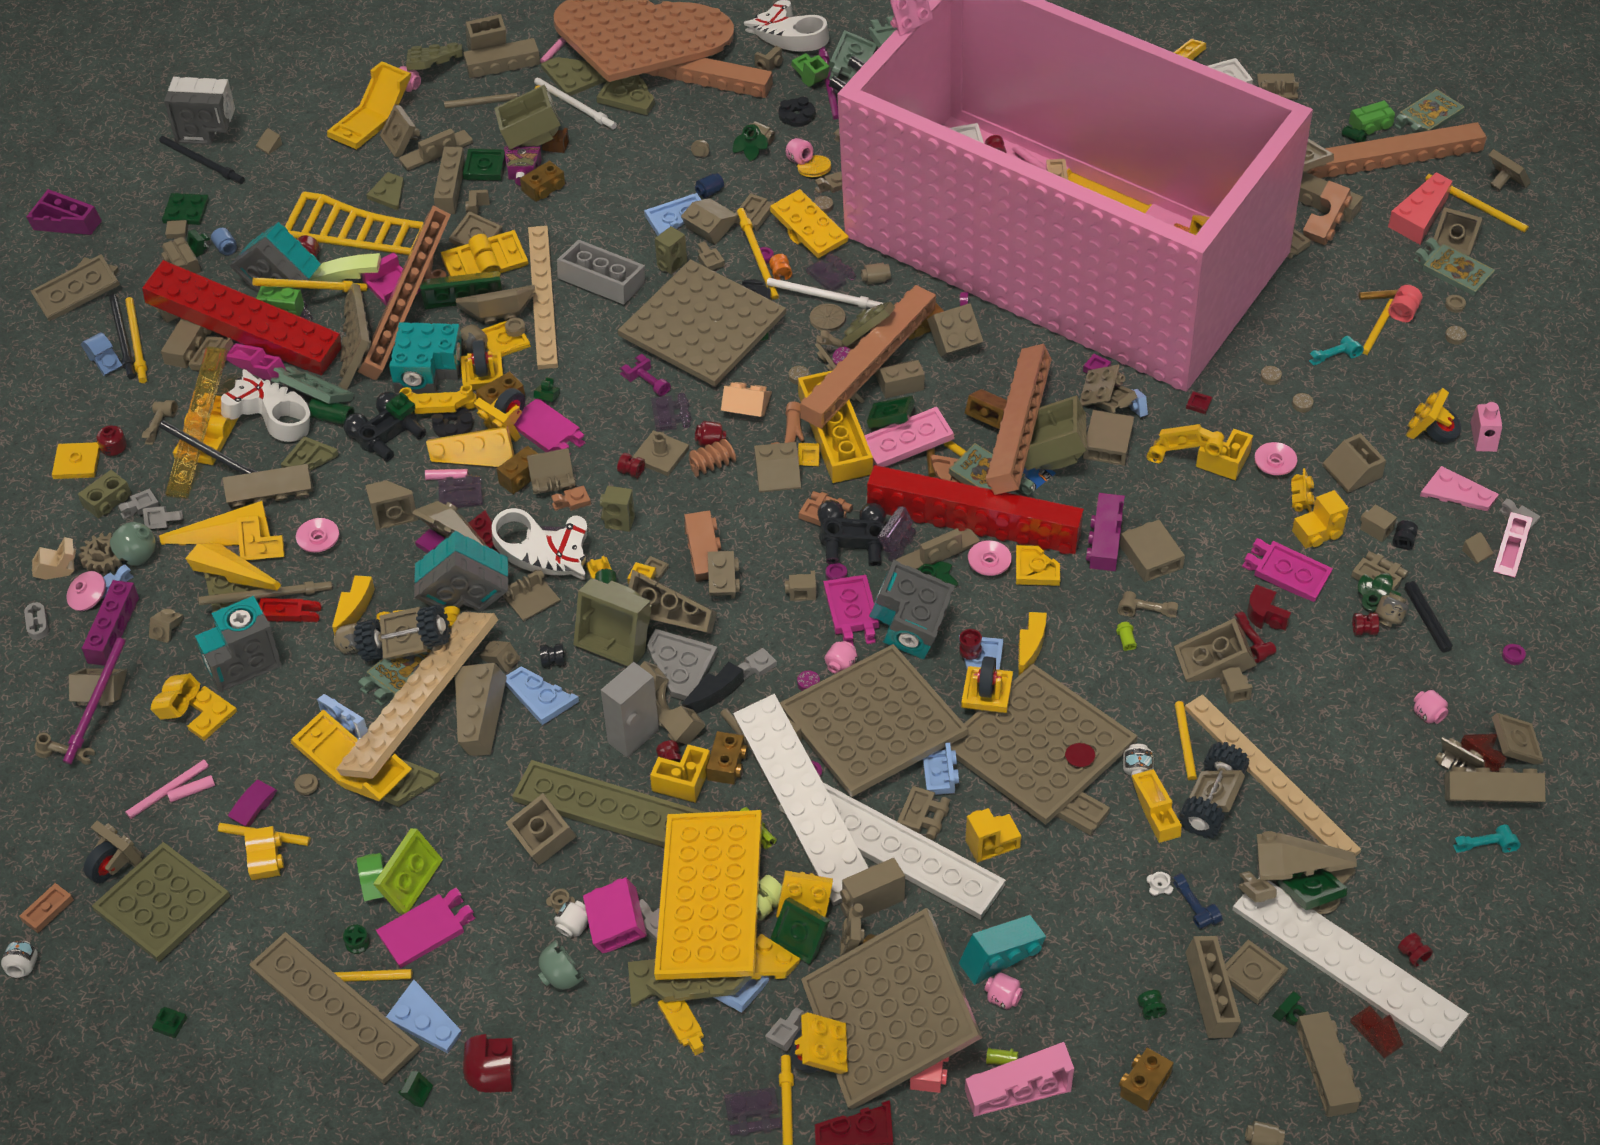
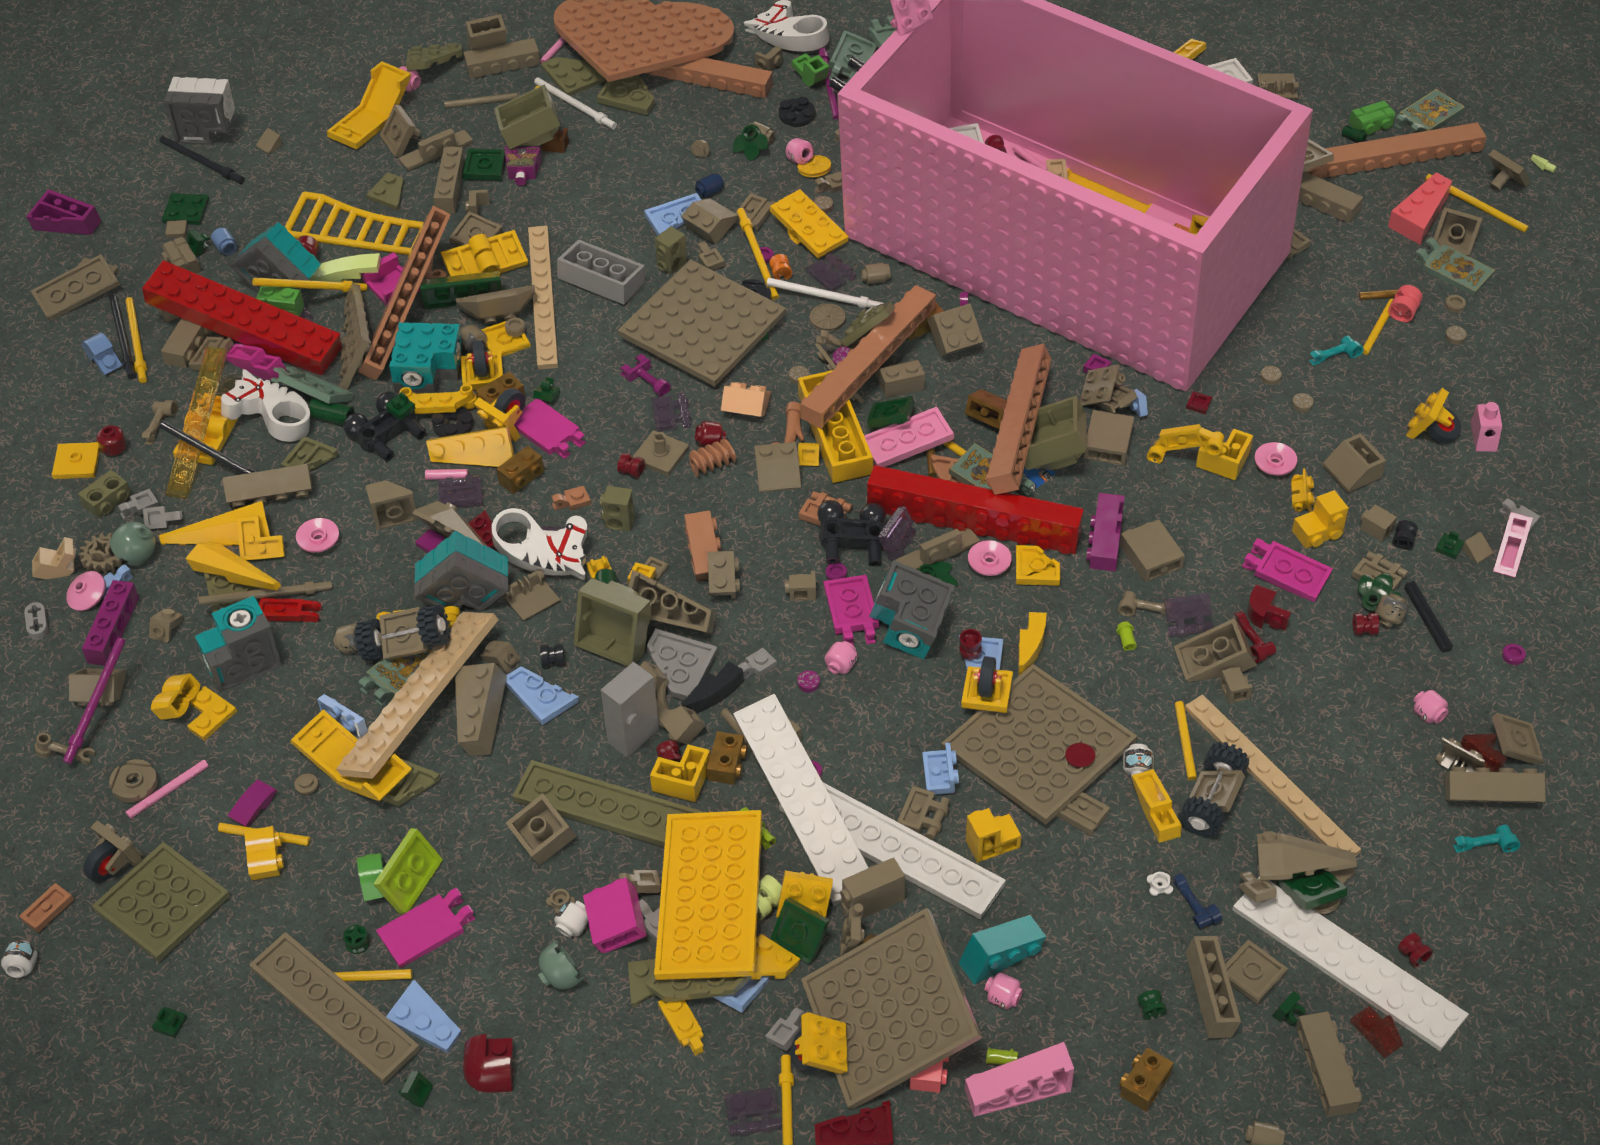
bright pink piece [167,775,215,802] -> none
yellow slope [332,576,375,635] -> none
pearl gold brick [520,160,565,202] -> none
dark tan hinge [527,448,575,494] -> none
dark tan plate [780,644,968,797] -> none
nougat arch [1303,181,1352,245] -> none
bright pink wing [1420,466,1499,511] -> none
none -> dark tan plate [109,759,158,803]
none -> dark tan plate [618,870,661,893]
none -> clear purple plate [1164,593,1213,637]
none -> dark green tile [1435,531,1465,559]
none -> yellowish green bar [1531,154,1557,173]

